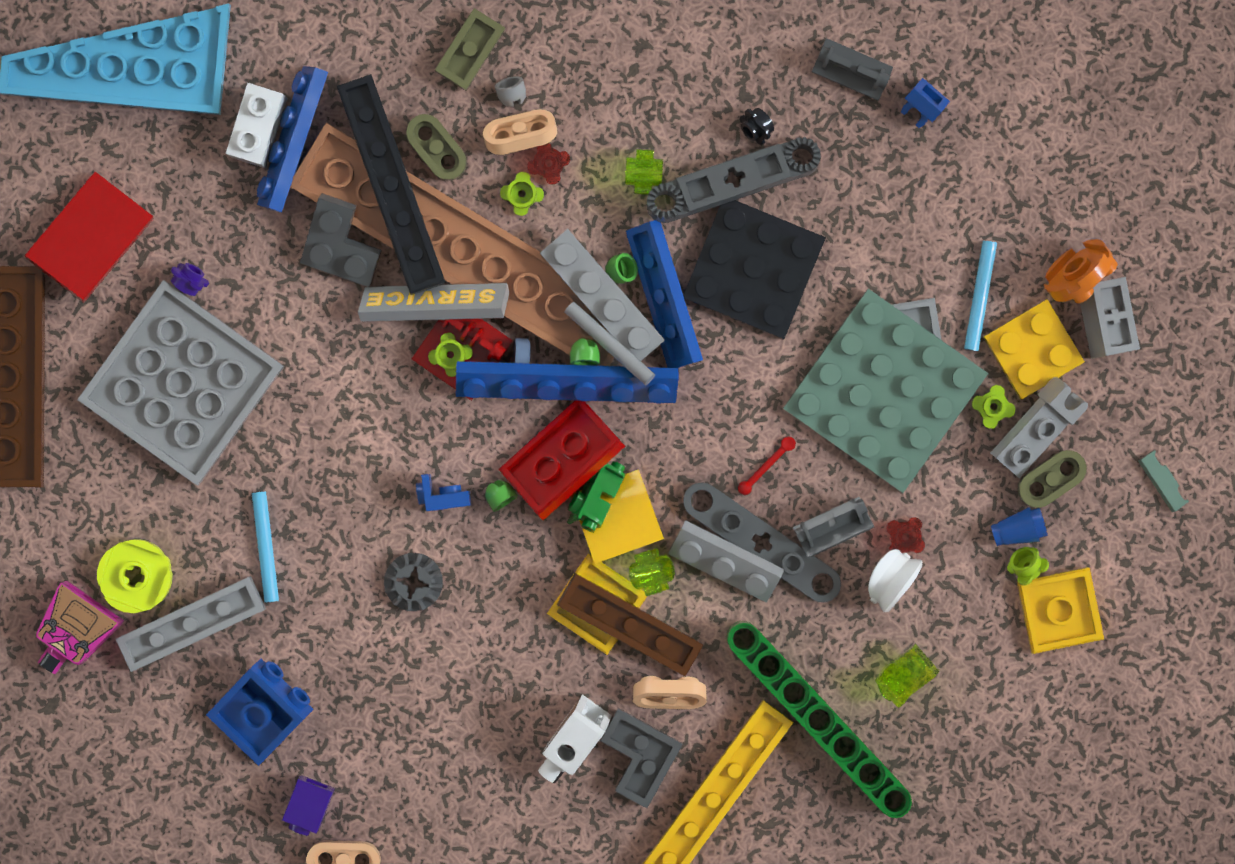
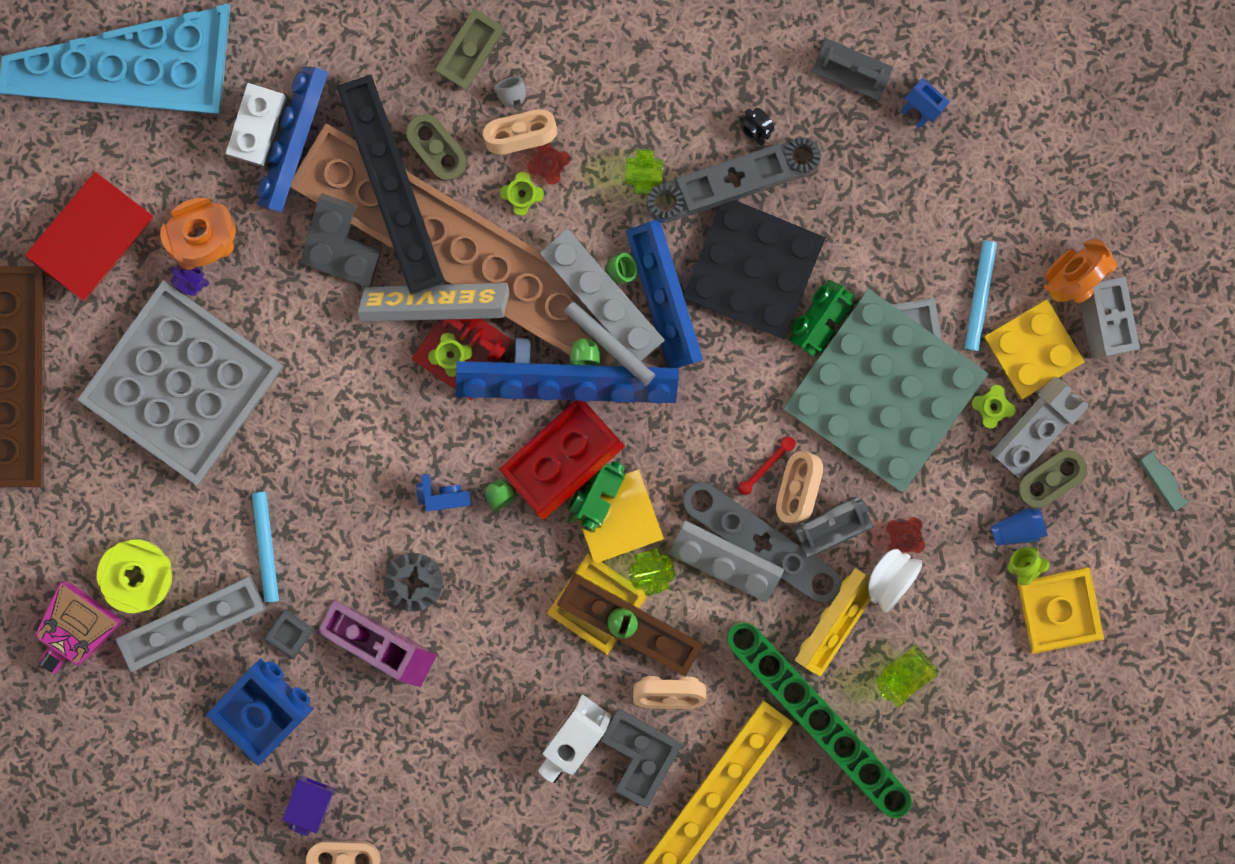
none -> orange plate [160,198,236,270]
none -> dark grey tile [263,608,315,660]
none -> magenta slope [317,600,437,688]
none -> bright green hinge [607,608,638,639]
none -> light nougat plate [776,451,823,525]
none -> green hinge [788,279,855,357]
none -> yellow plate [795,568,871,677]

